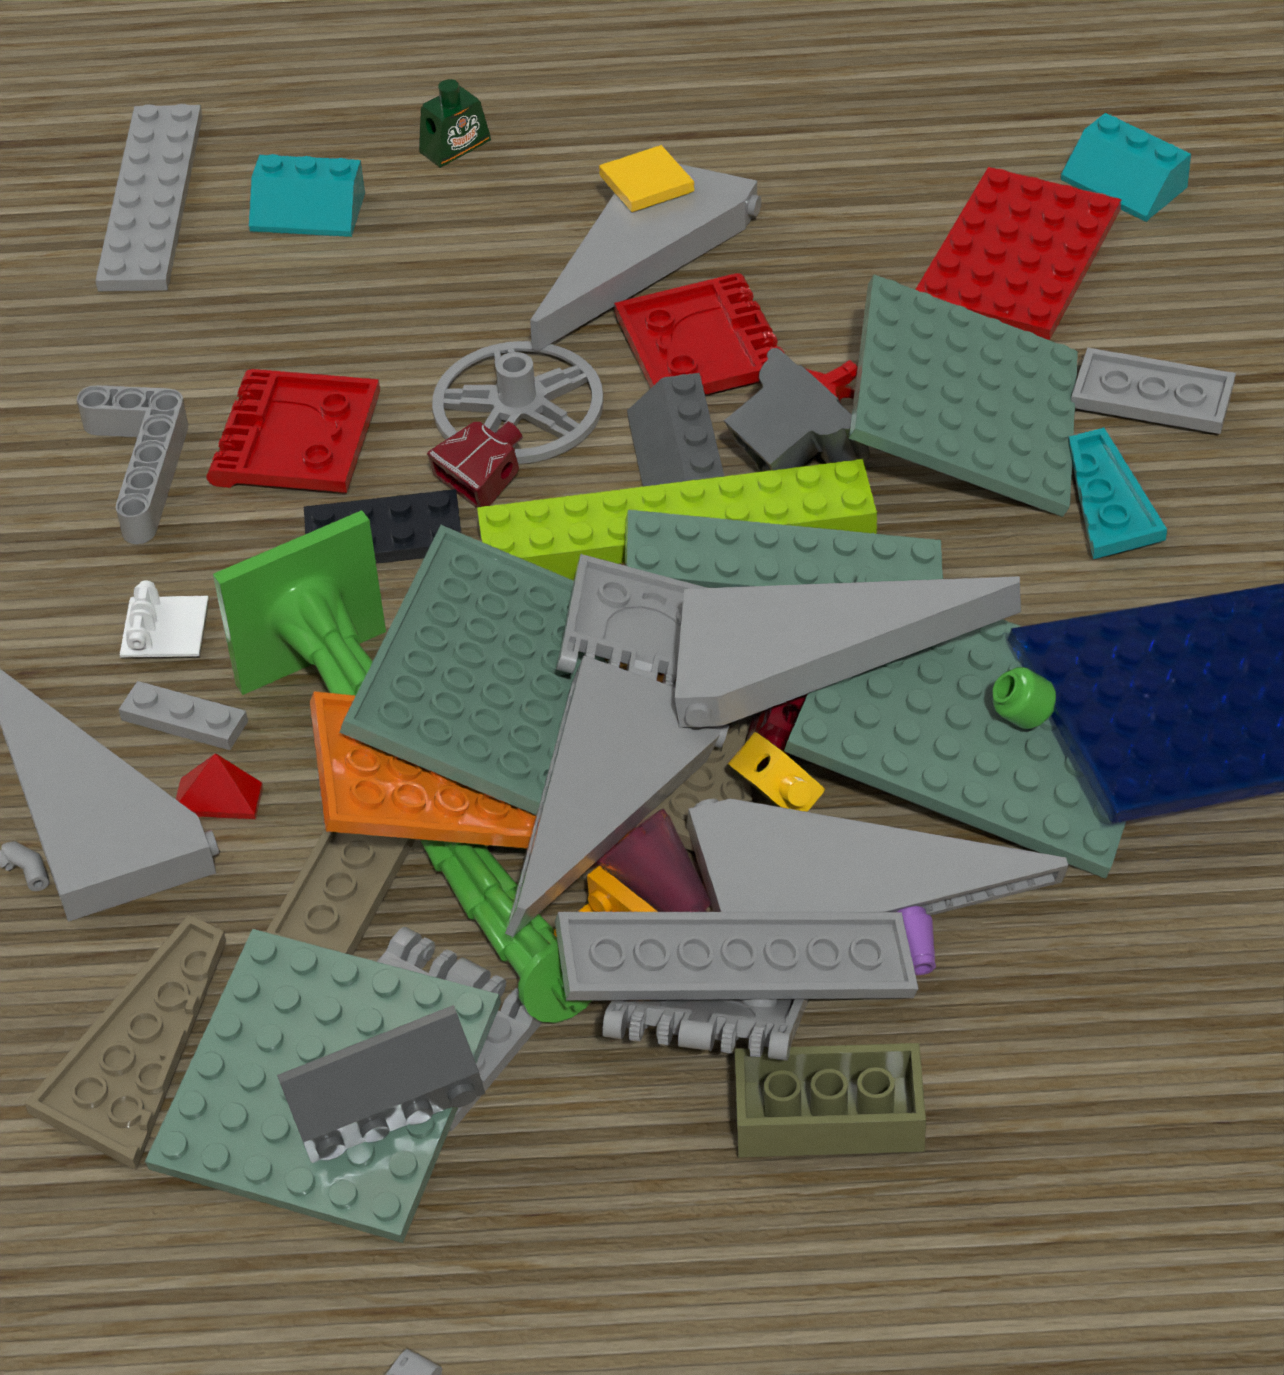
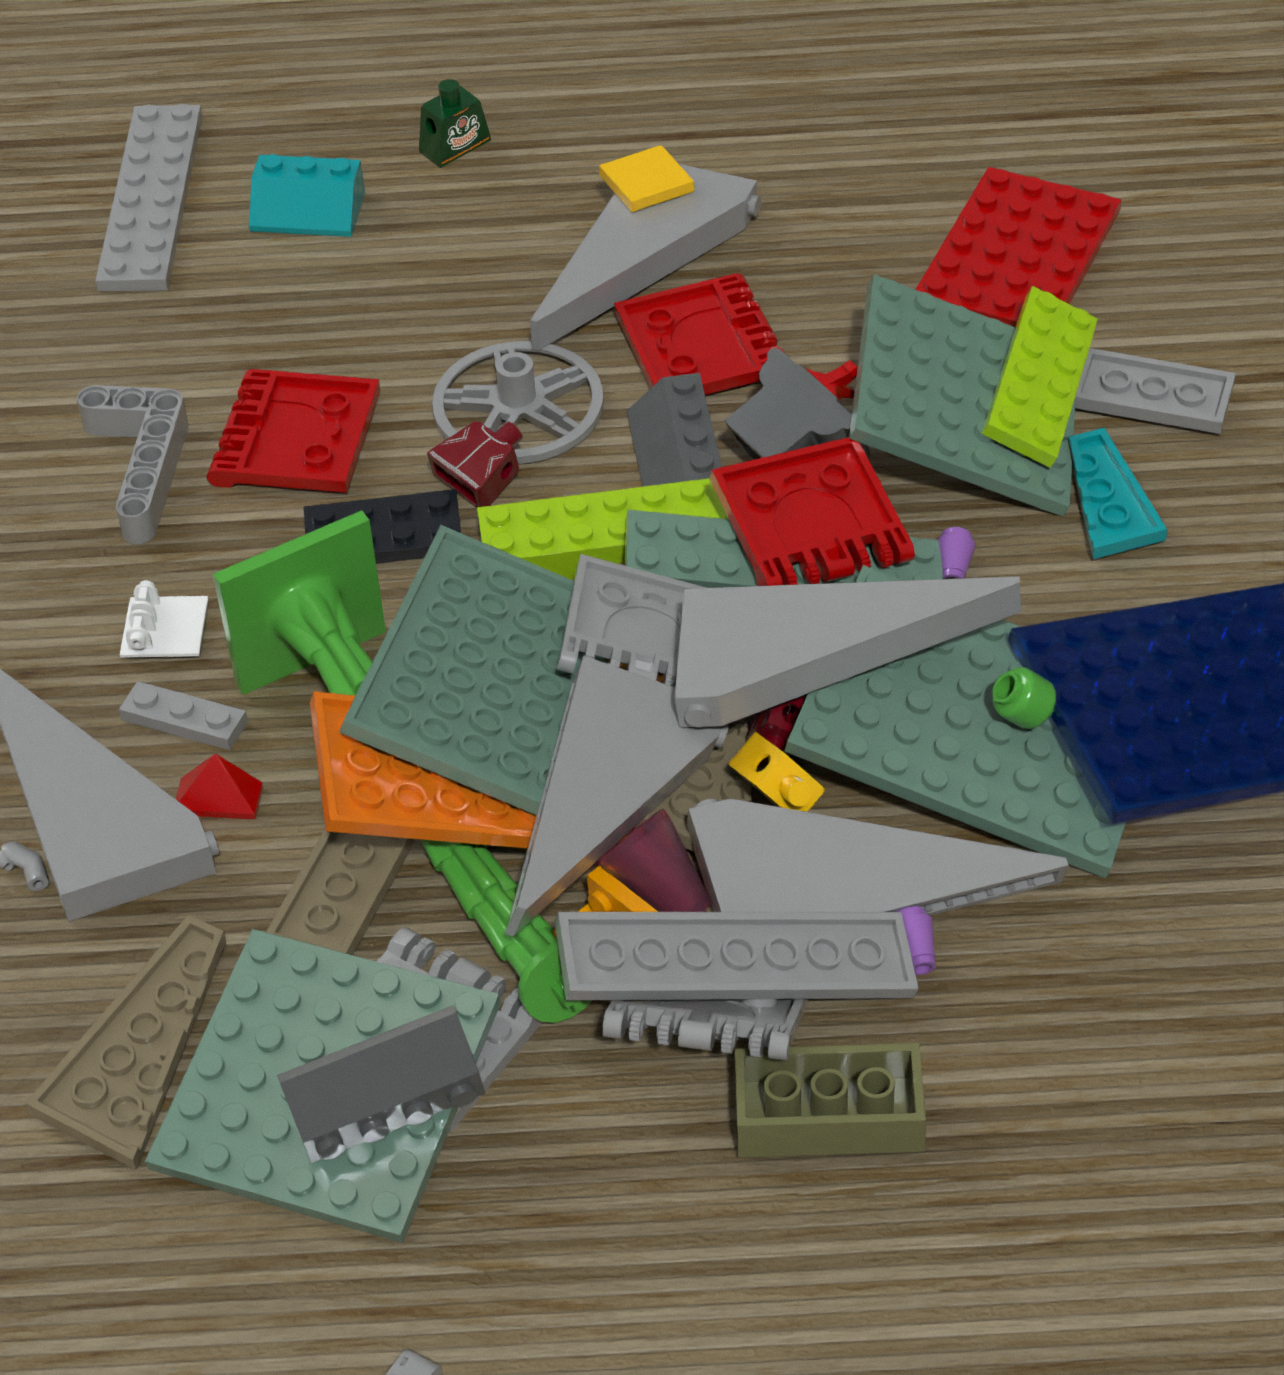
teal slope [1061,113,1191,222] -> none
none -> red hinge [709,437,915,586]
none -> medium lavender cone [937,527,976,579]
none -> lime plate [981,286,1098,468]

